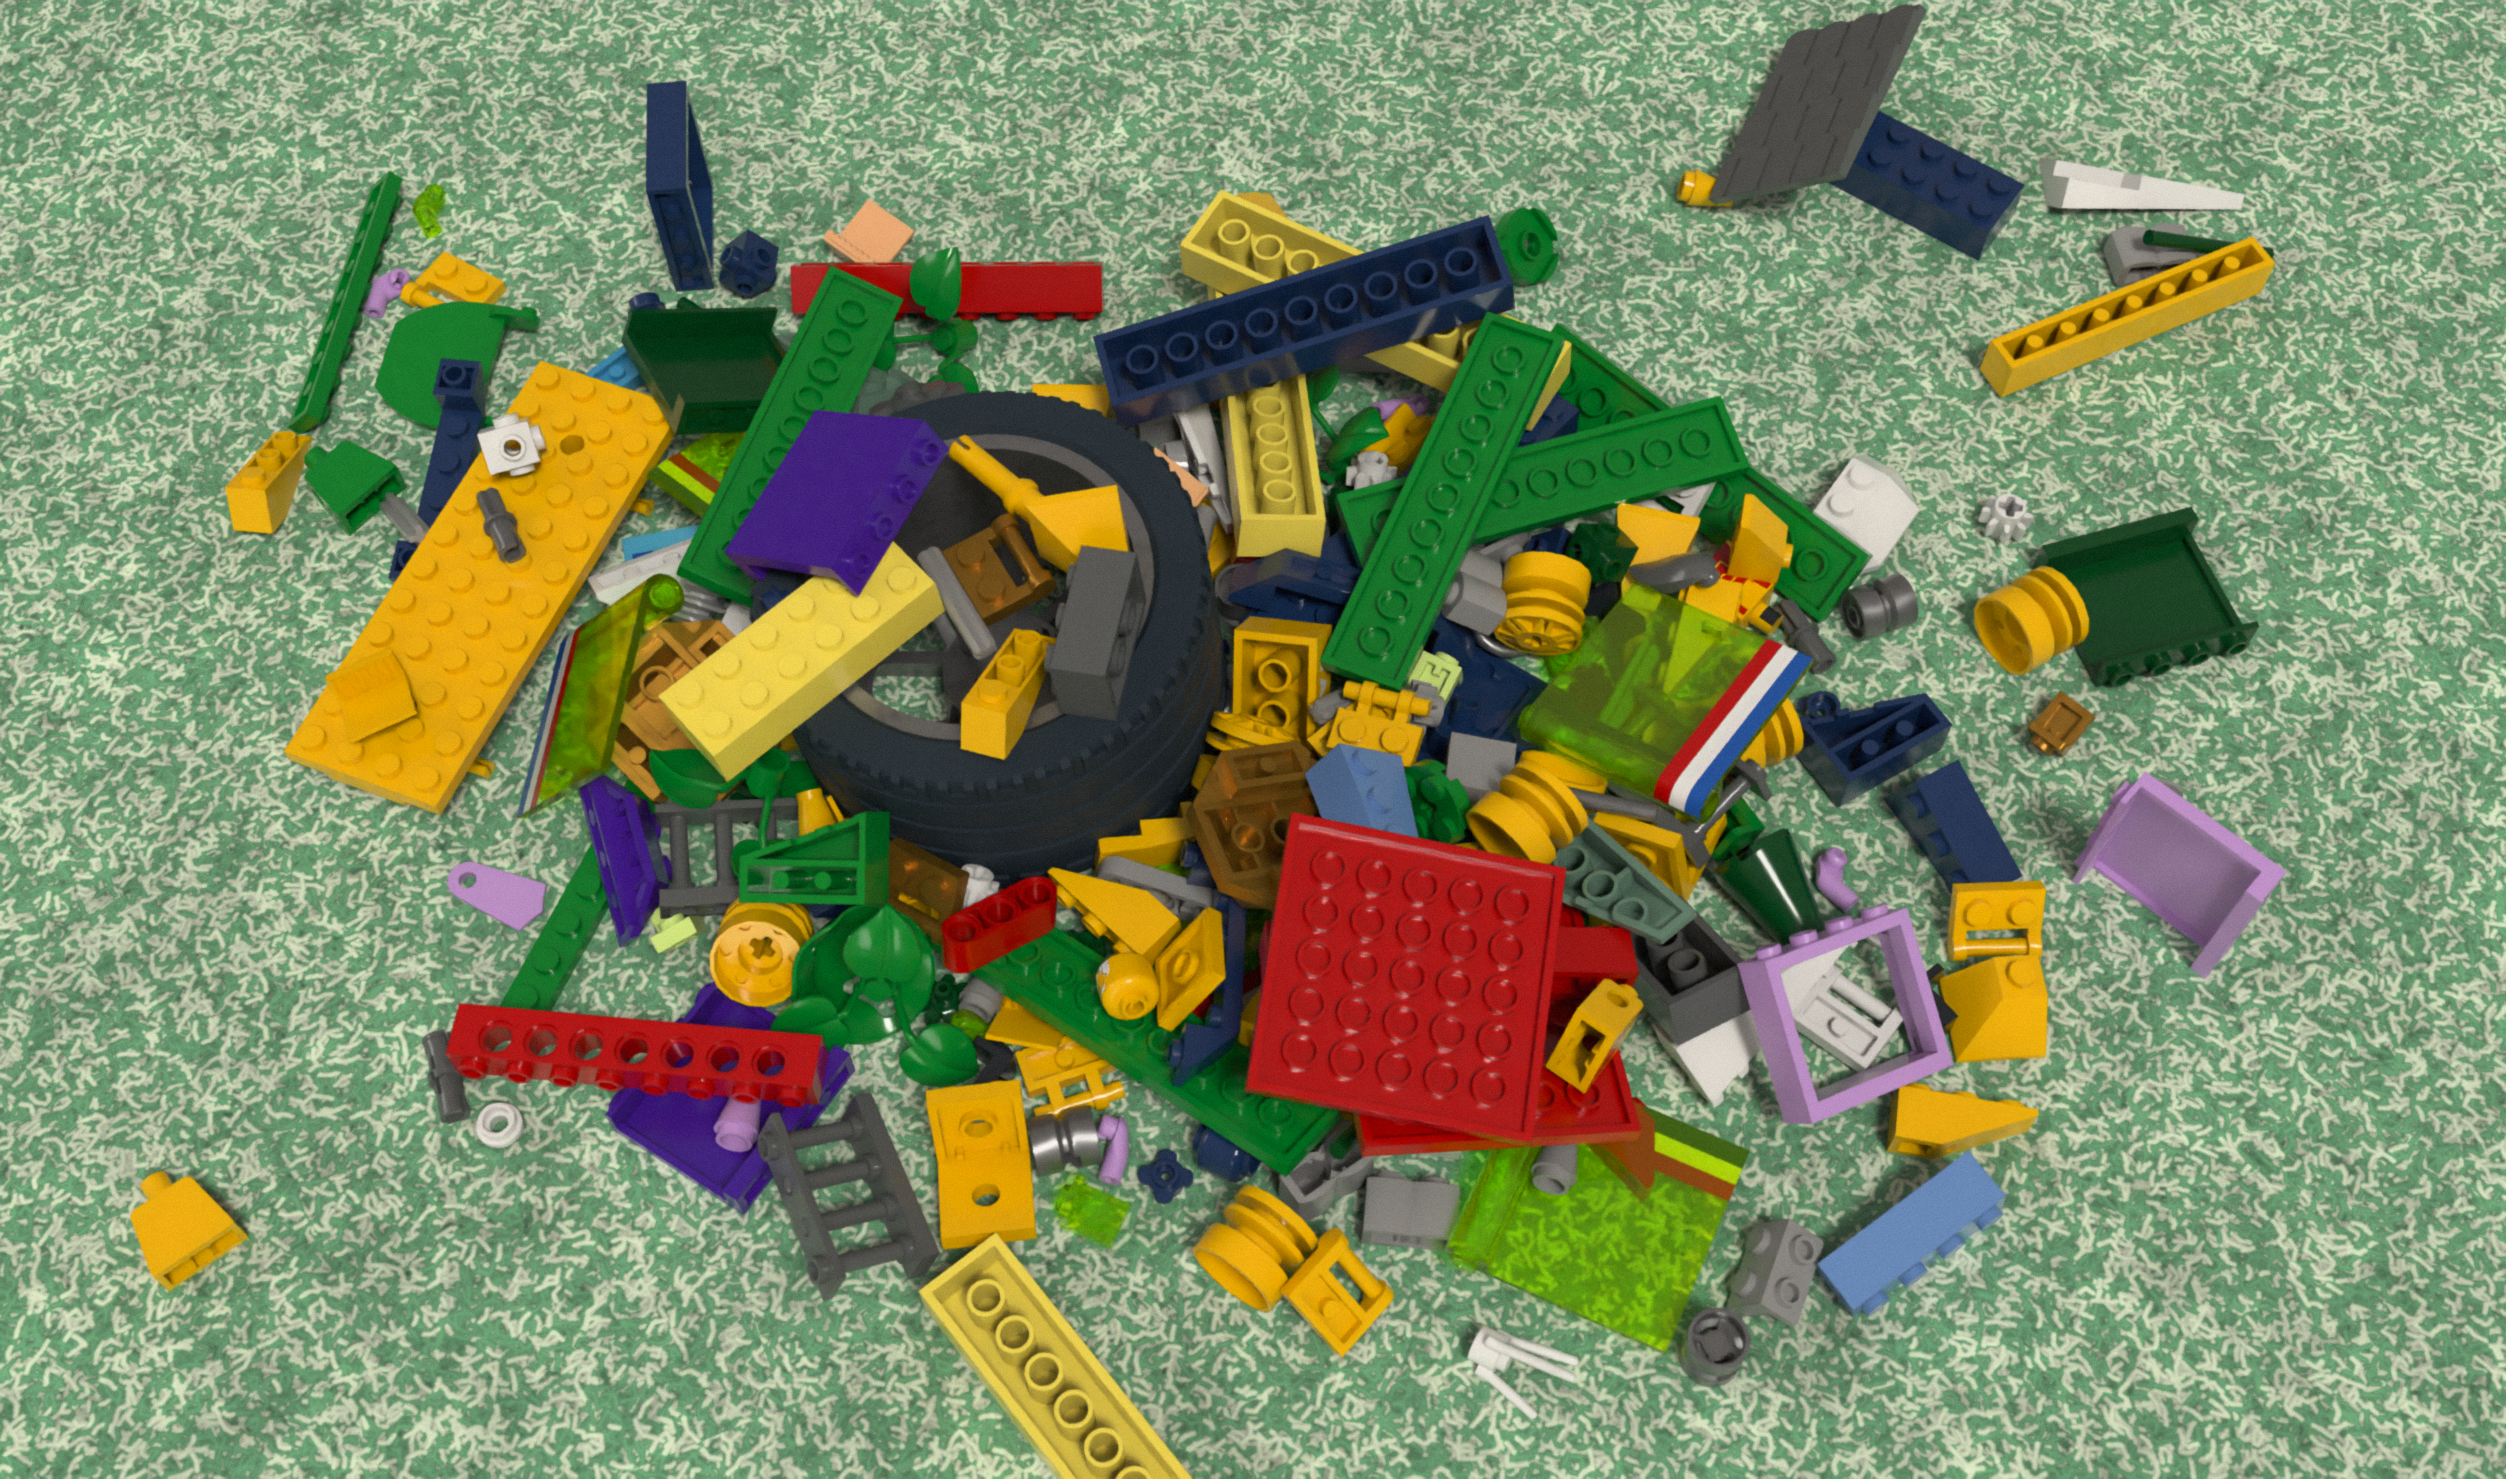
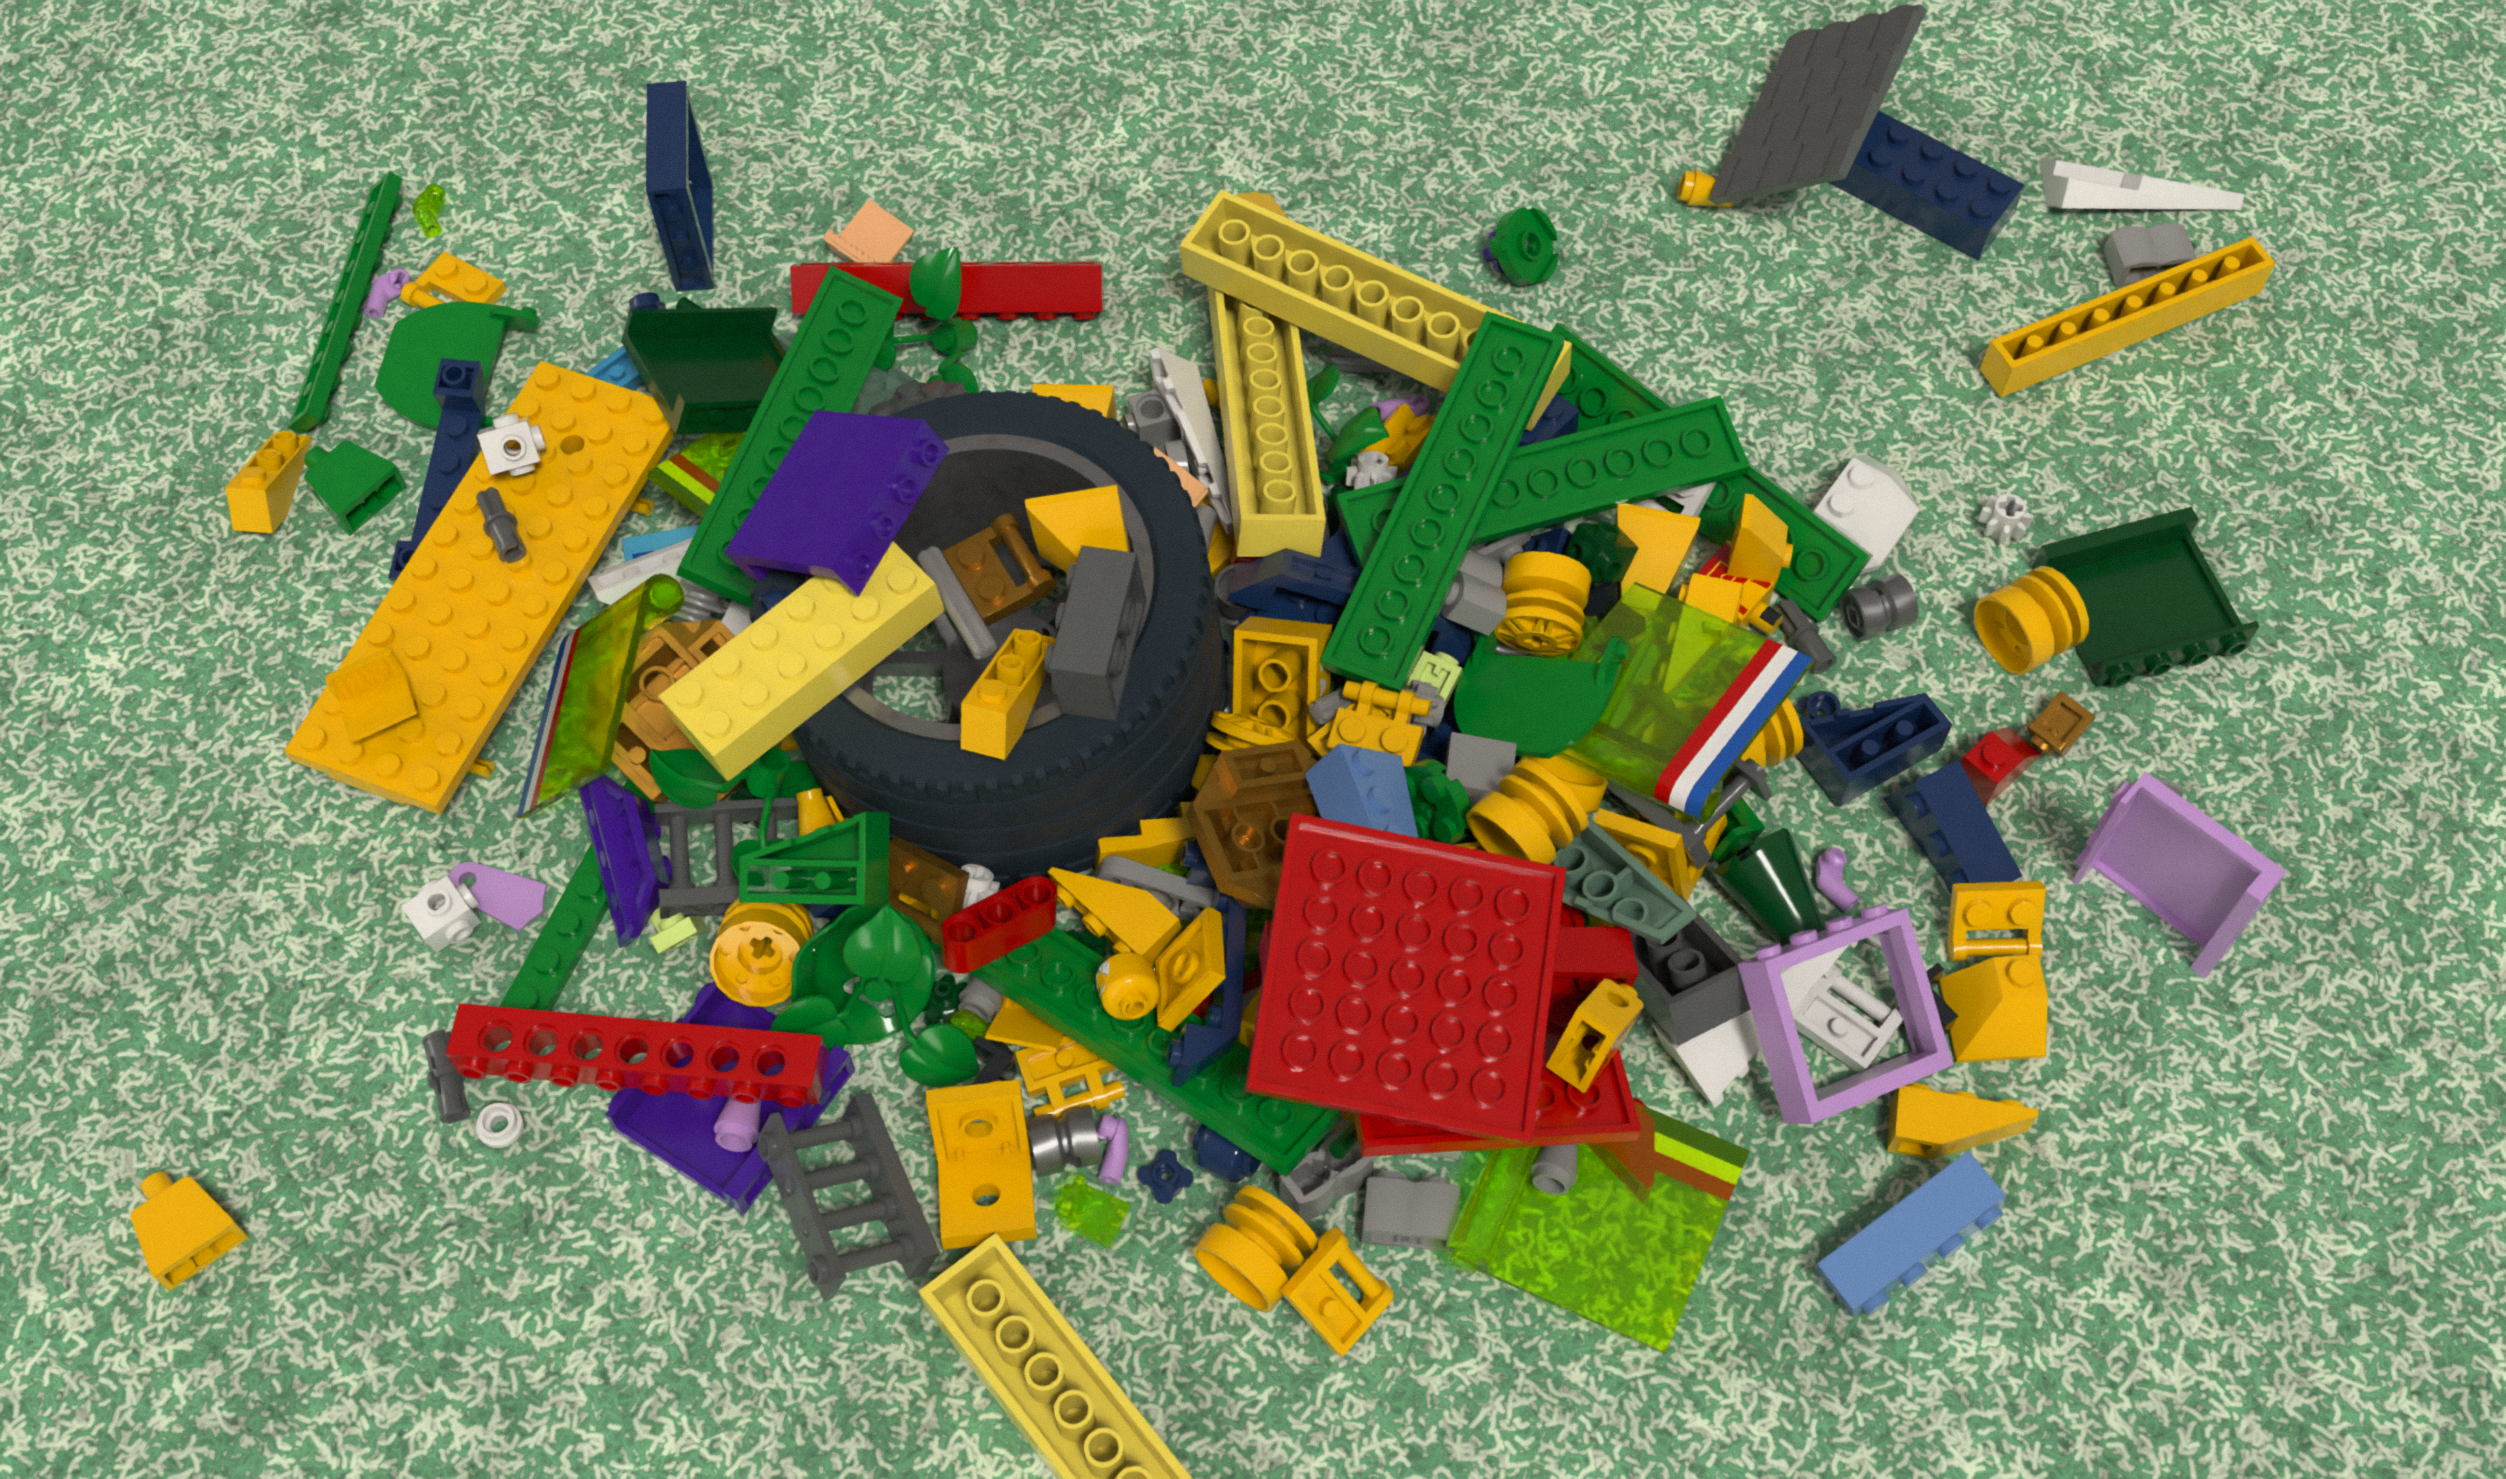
light grey axle [379,493,430,546] -> none
dark blue brick [719,229,779,299] -> none
yellow pin [949,435,1044,533] -> none
dark blue brick [1093,215,1515,428] -> none
white plant [1468,1324,1579,1419] -> none
flat silver bar [1567,786,1659,823] -> none
dark grey arm [1630,552,1720,594] -> none
flat silver wheel [1679,1307,1751,1388] -> none
light grey bracket [1726,1218,1824,1325] -> none
dark green bar [2143,229,2274,259] -> none
none -> white brick [401,875,481,953]
none -> green piece [1454,631,1631,759]
none -> red slope [1961,727,2041,808]

